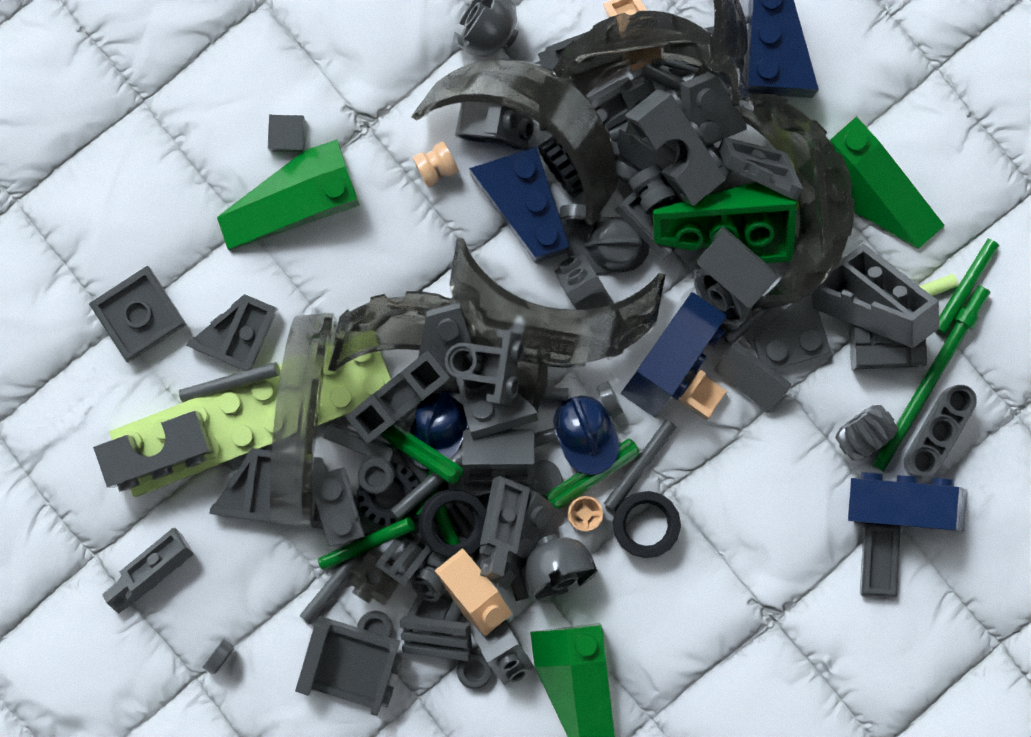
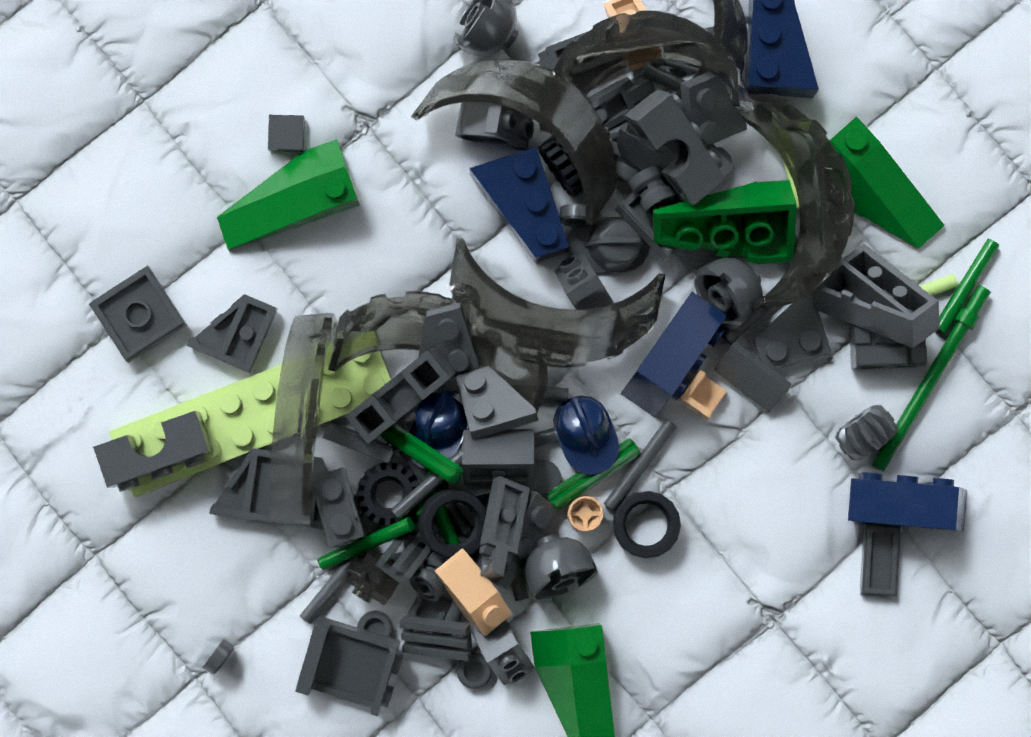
dark grey hinge [102,528,194,614] -> none
dark grey bar [179,362,280,403] -> none
dark grey tile [358,457,395,494] -> none
light nougat wheel [412,141,459,188] -> none
dark grey pin [445,329,524,405] -> none
dark grey tile [596,381,624,418] -> none
dark grey panel [697,226,779,308] -> none
dark grey wing [718,137,803,200] -> none
dark grey beam [903,385,977,478] -> none

